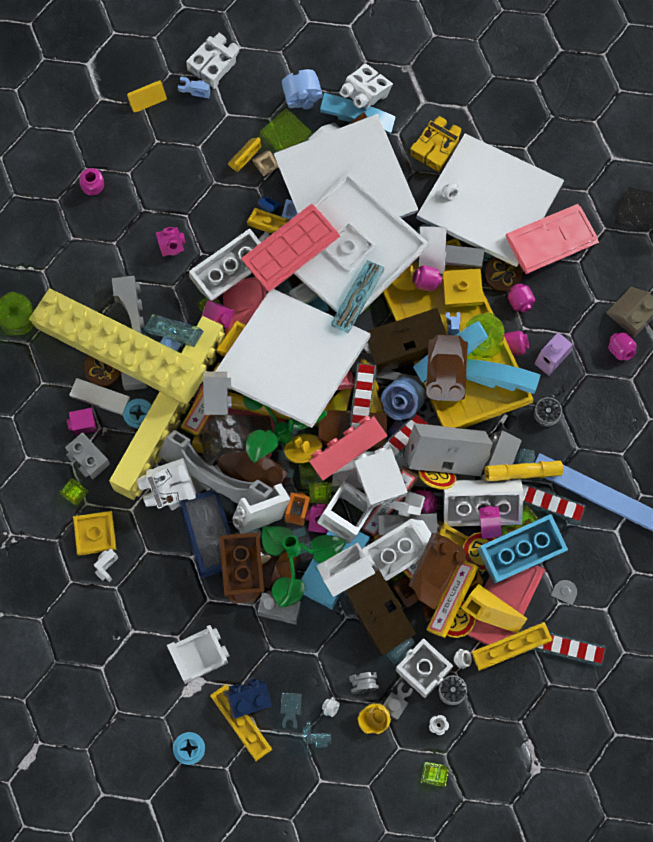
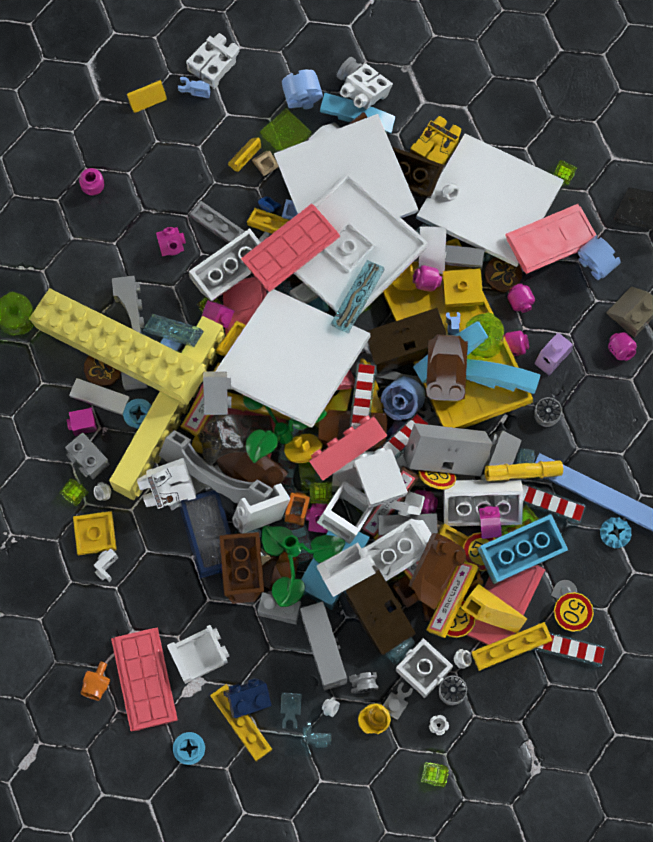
none -> orange piece [81,662,110,701]
none -> white plate [94,482,111,501]
none -> coral piece [111,628,178,732]
none -> light grey tile [190,201,245,243]
none -> light grey brick [300,602,347,691]
none -> light grey wheel [337,57,363,81]
none -> dark brown slope [392,147,444,198]
none -> clear neon green slope [553,160,578,185]
none -> piece [554,592,594,632]
none -> light blue brick [578,235,621,280]
none -> medium azure gear [600,517,632,548]

